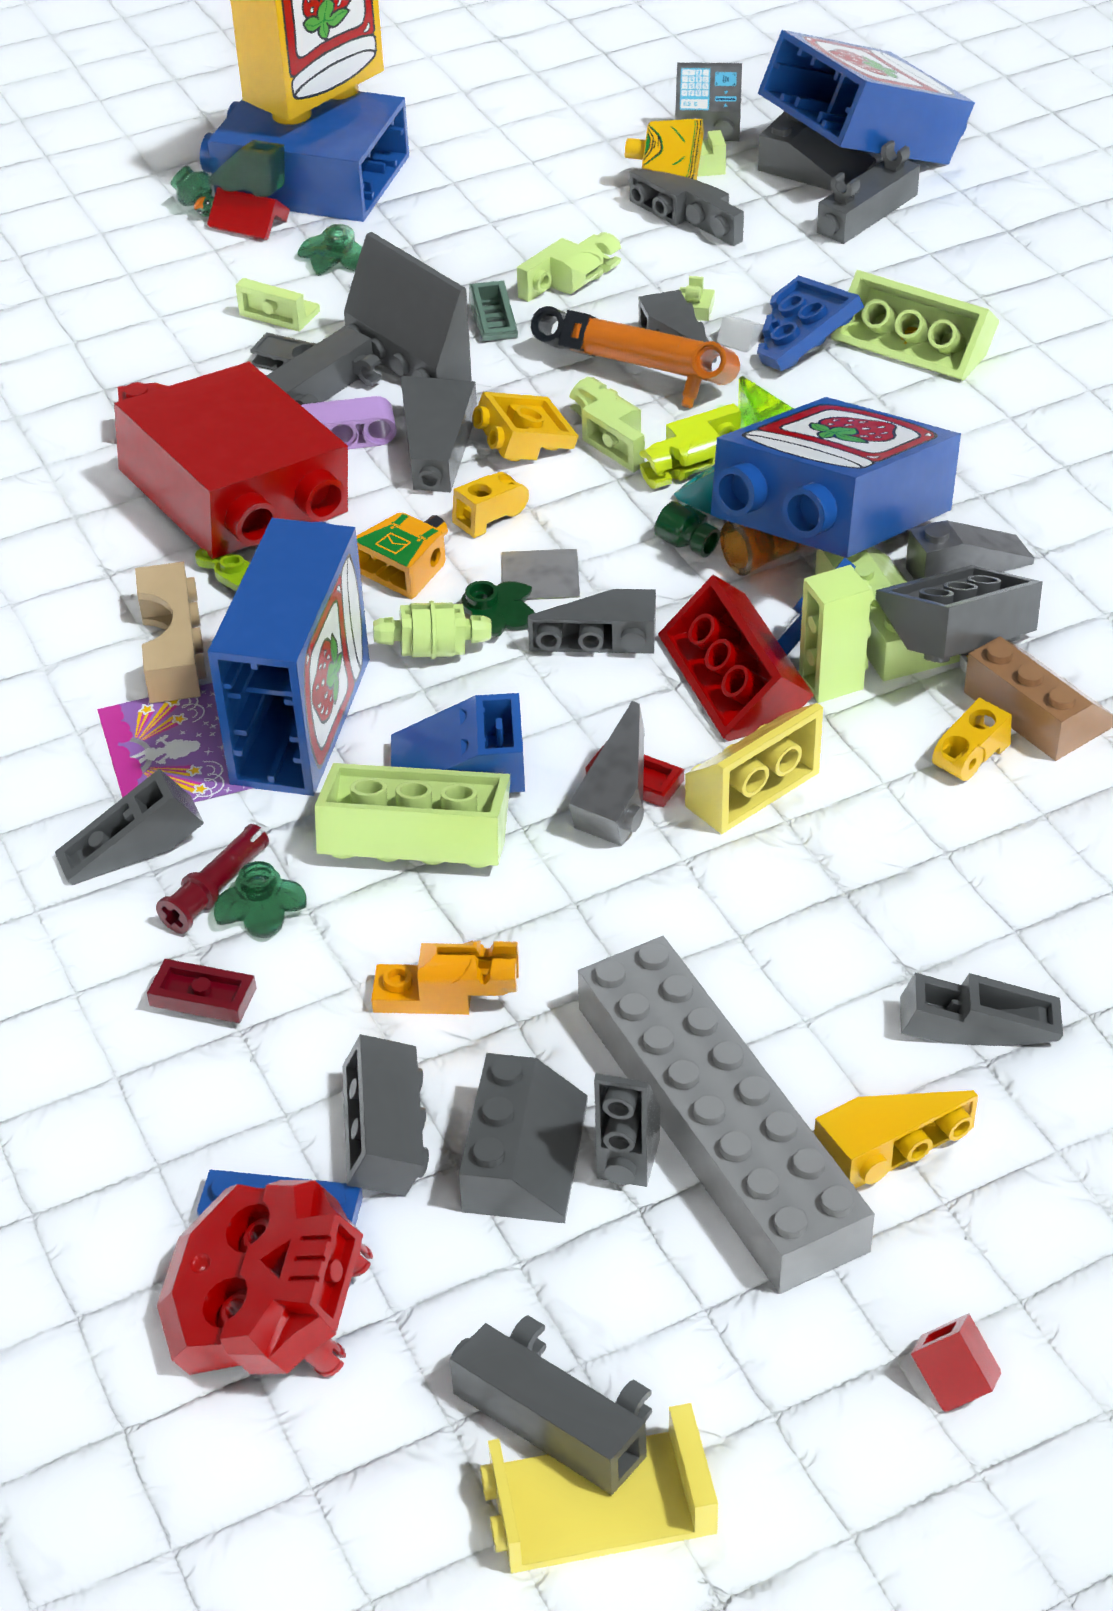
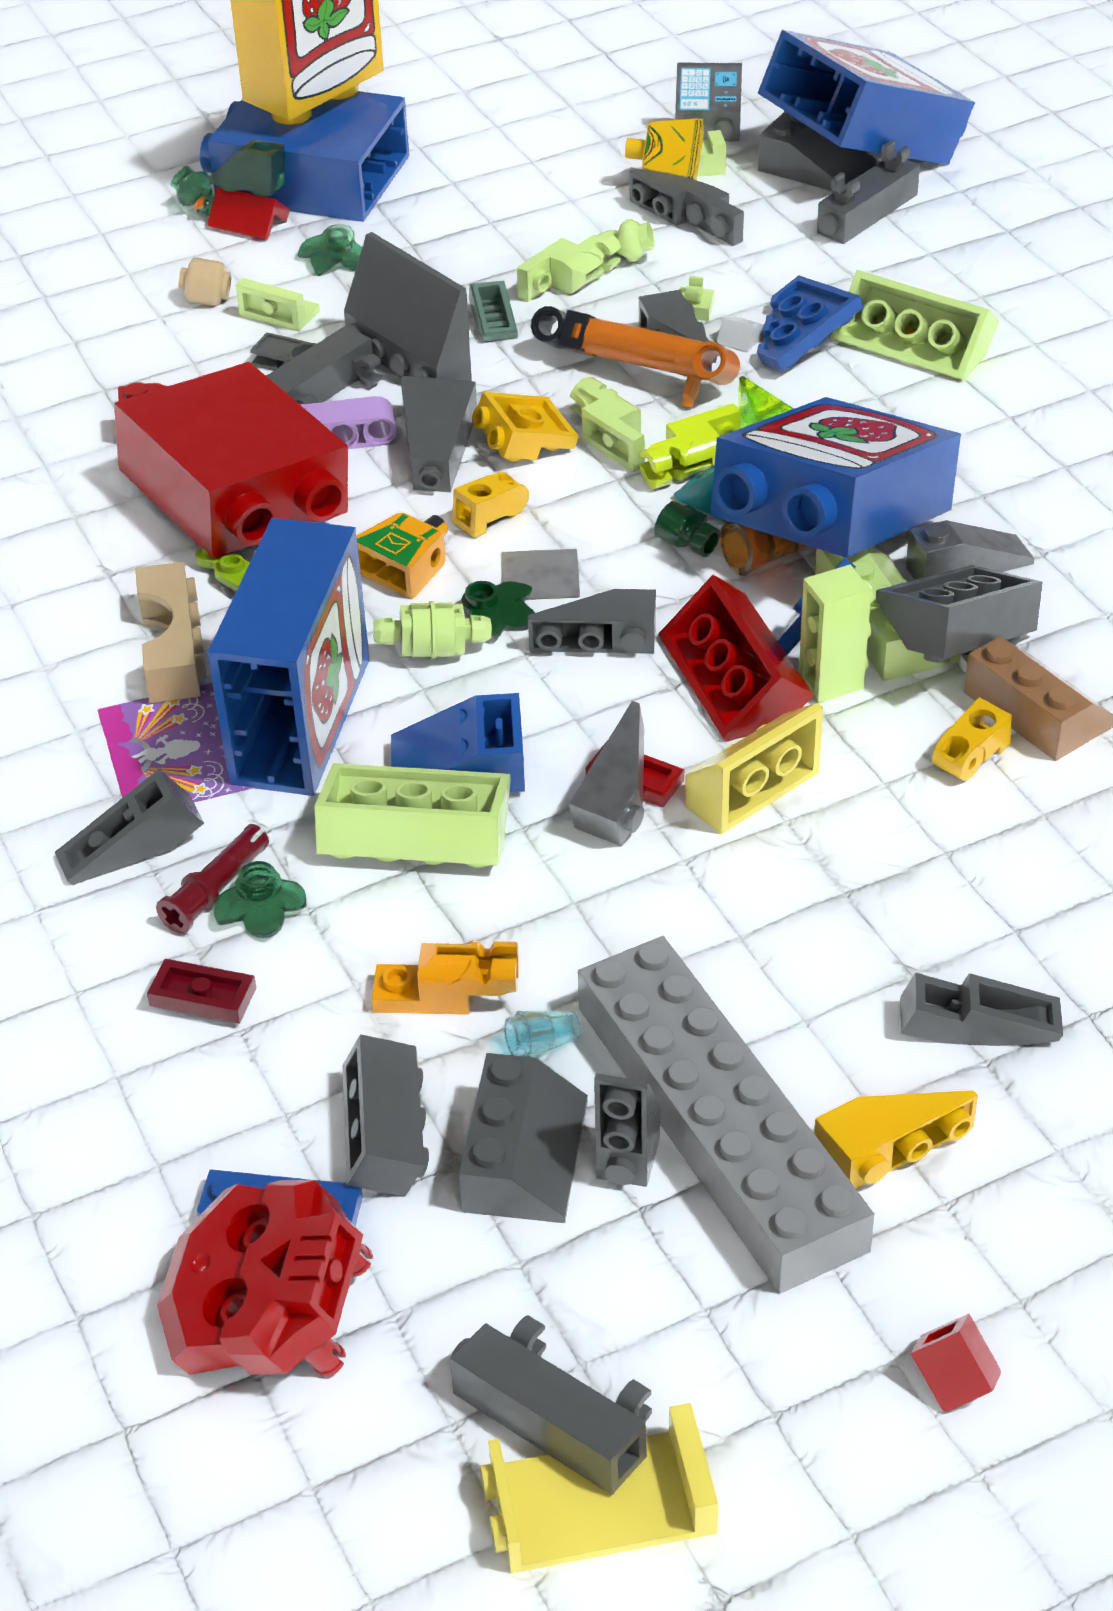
none -> tan head [178,257,232,306]
none -> clear light blue cone [504,1010,581,1057]
none -> yellowish green animal [605,219,655,262]

